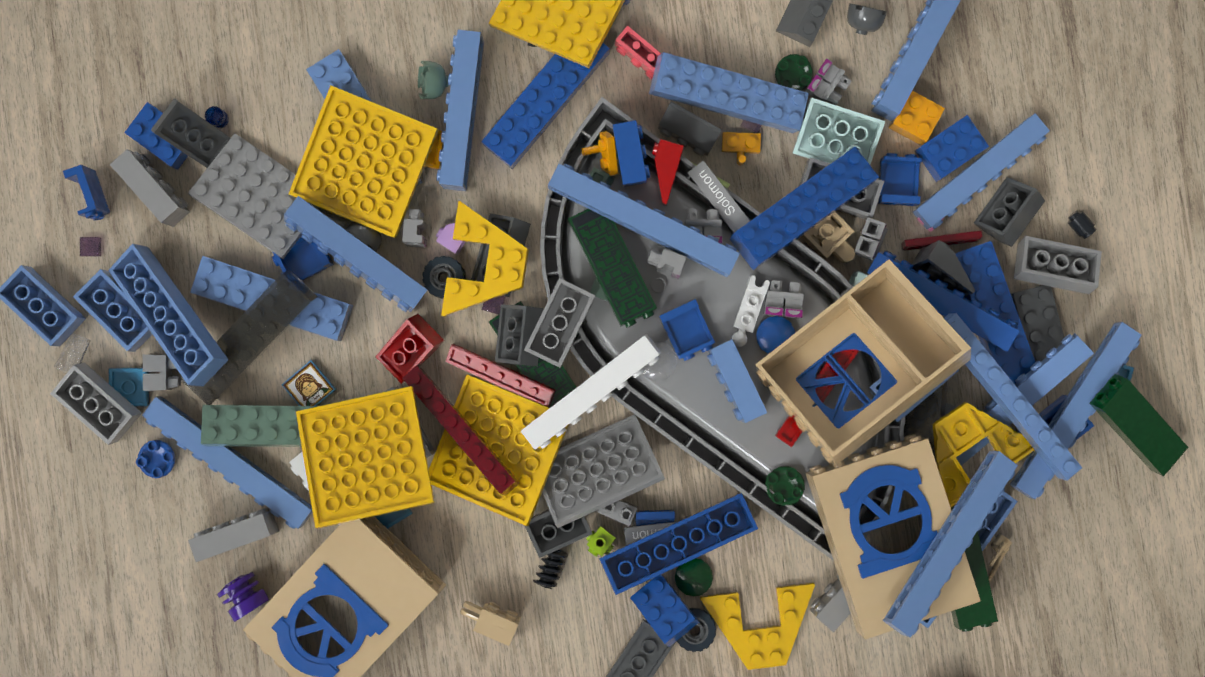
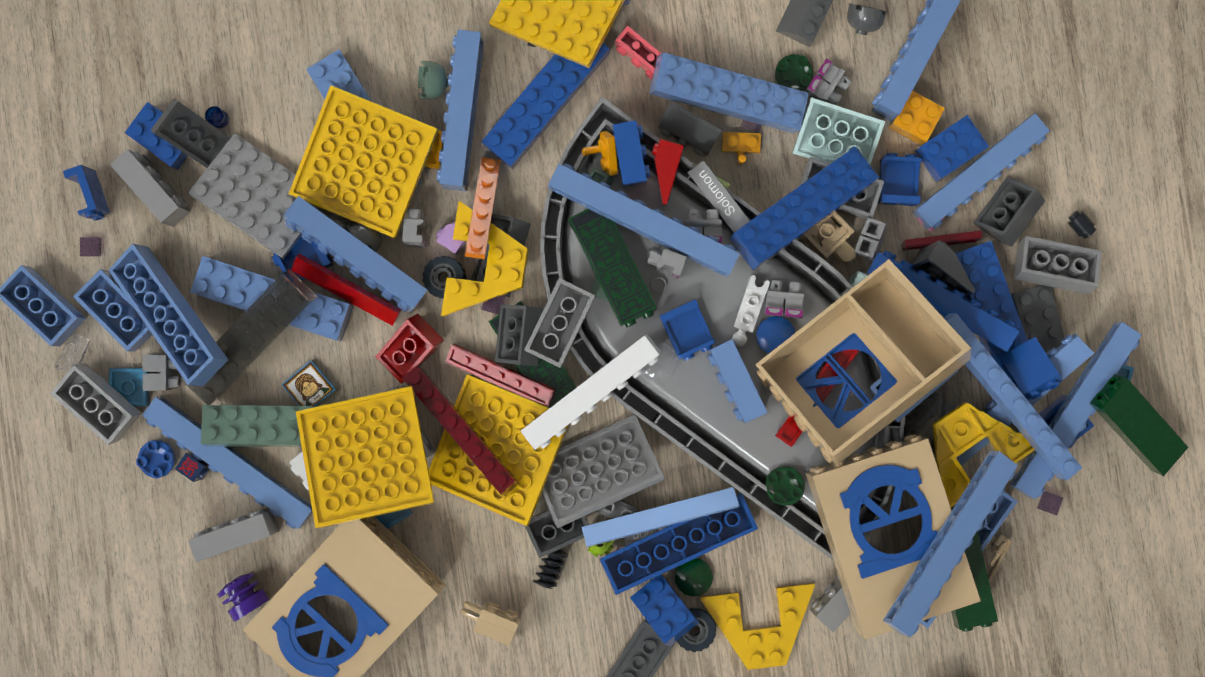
none -> dark blue brick [175,452,209,482]
none -> red tile [291,254,401,326]
none -> orange plate [465,157,501,259]
none -> light blue tile [582,487,739,547]
none -> blue panel [1000,337,1062,400]
none -> clear purple tile [1037,491,1063,516]

